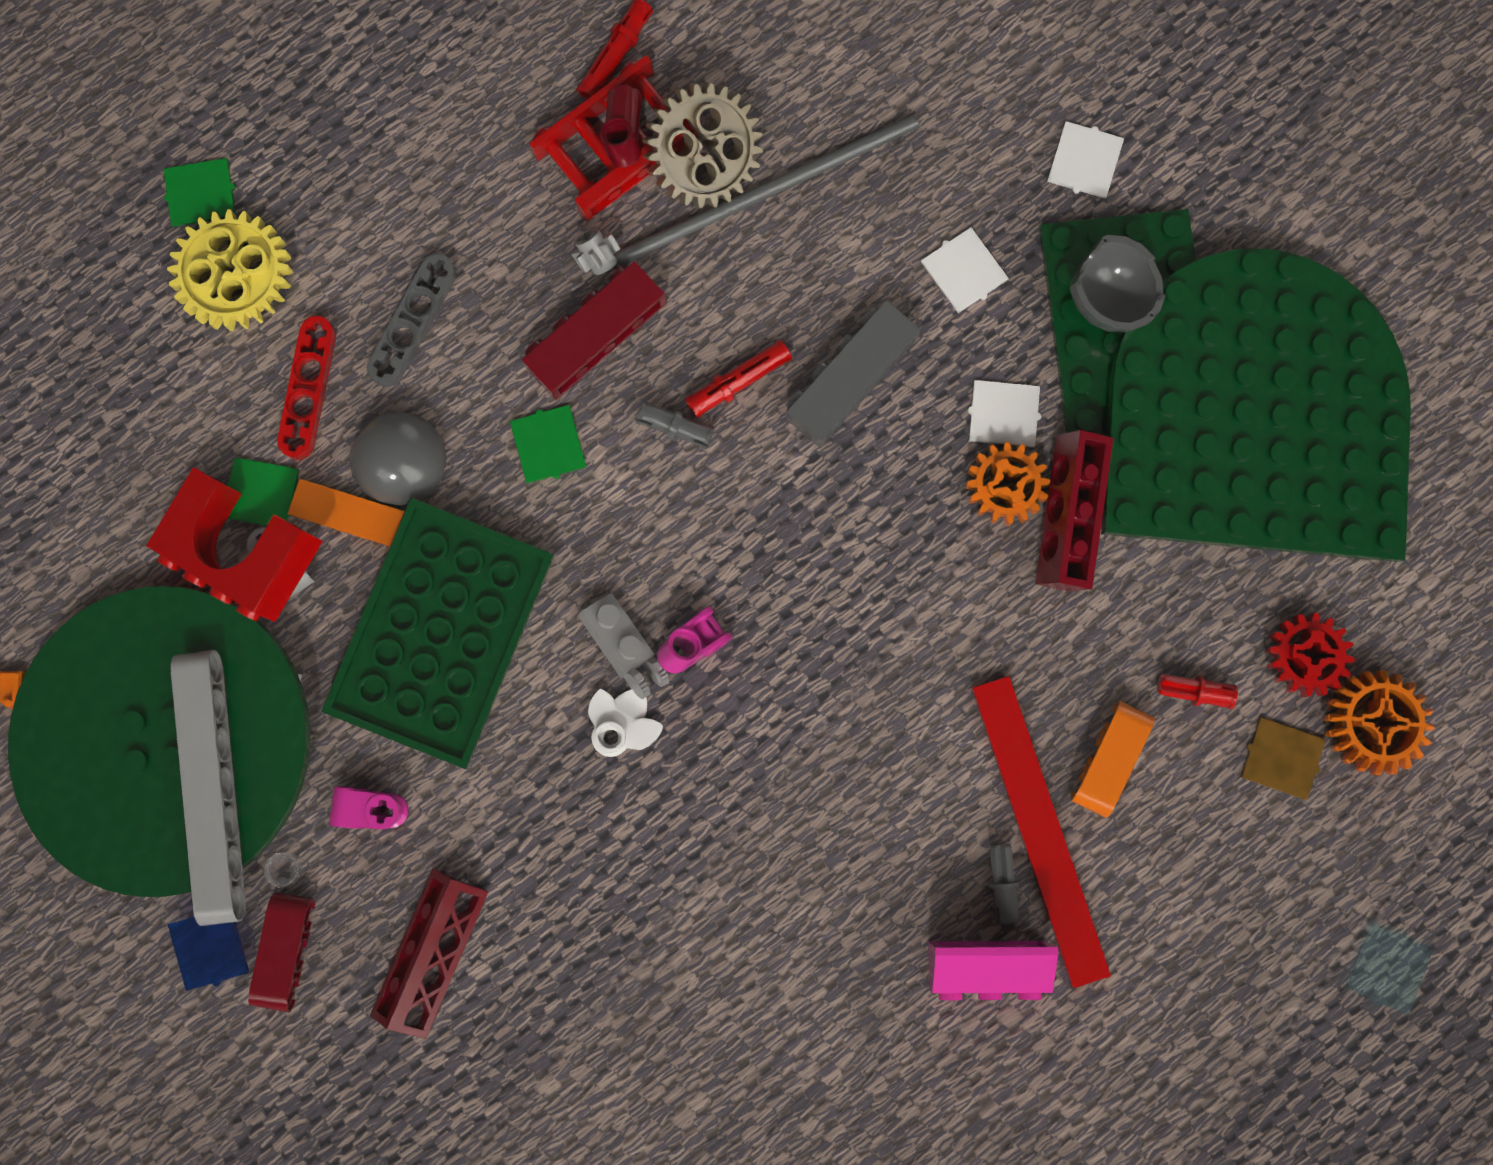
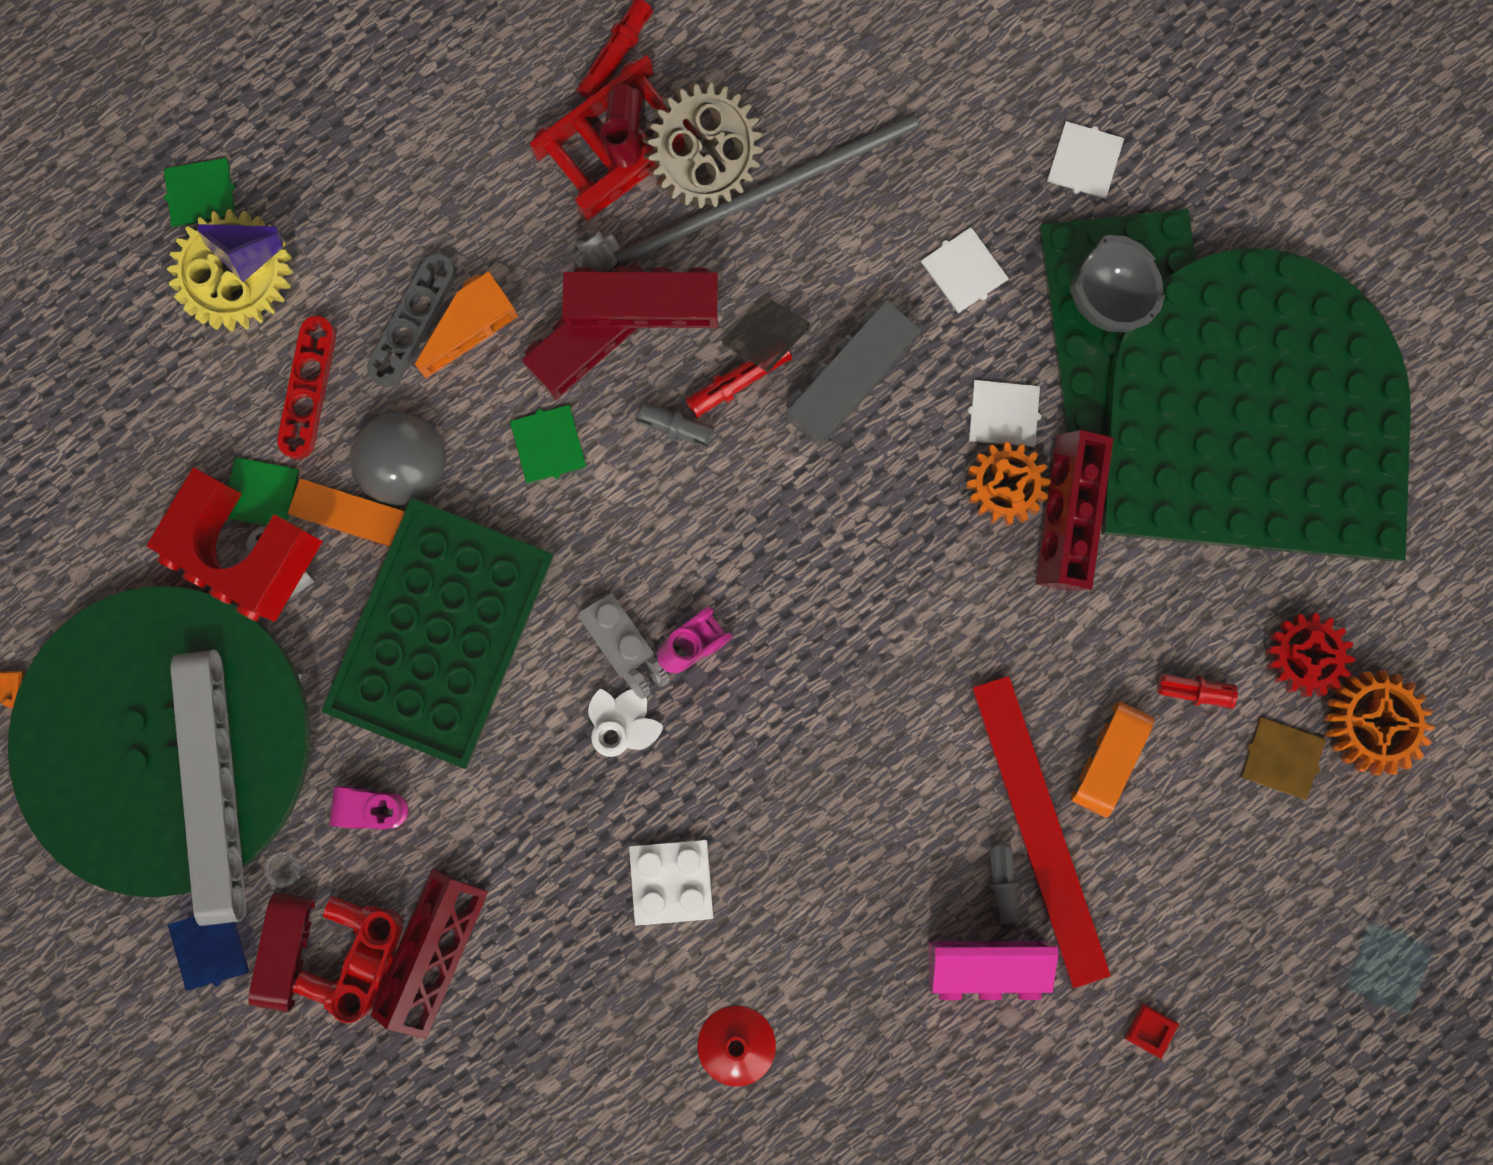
none -> dark purple slope [198,224,283,282]
none -> red piece [293,896,404,1023]
none -> orange slope [415,271,518,378]
none -> dark red brick [562,267,719,328]
none -> white plate [629,840,714,926]
none -> red dish [697,1006,776,1087]
none -> clear smoke piece [721,295,811,372]
none -> red tile [1124,1003,1179,1059]

